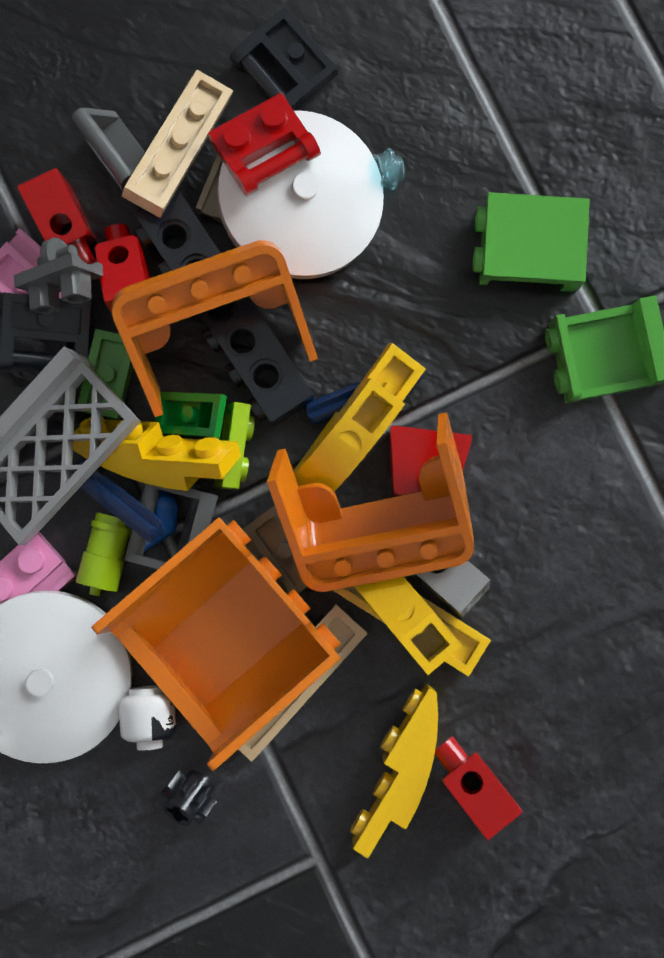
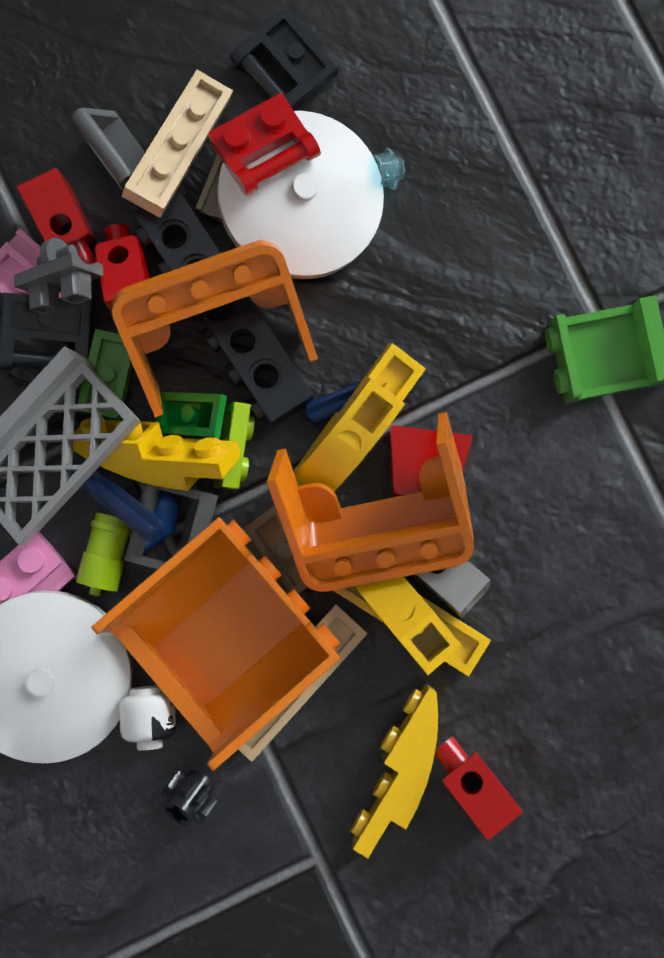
bright green panel [472,192,590,292] -> none

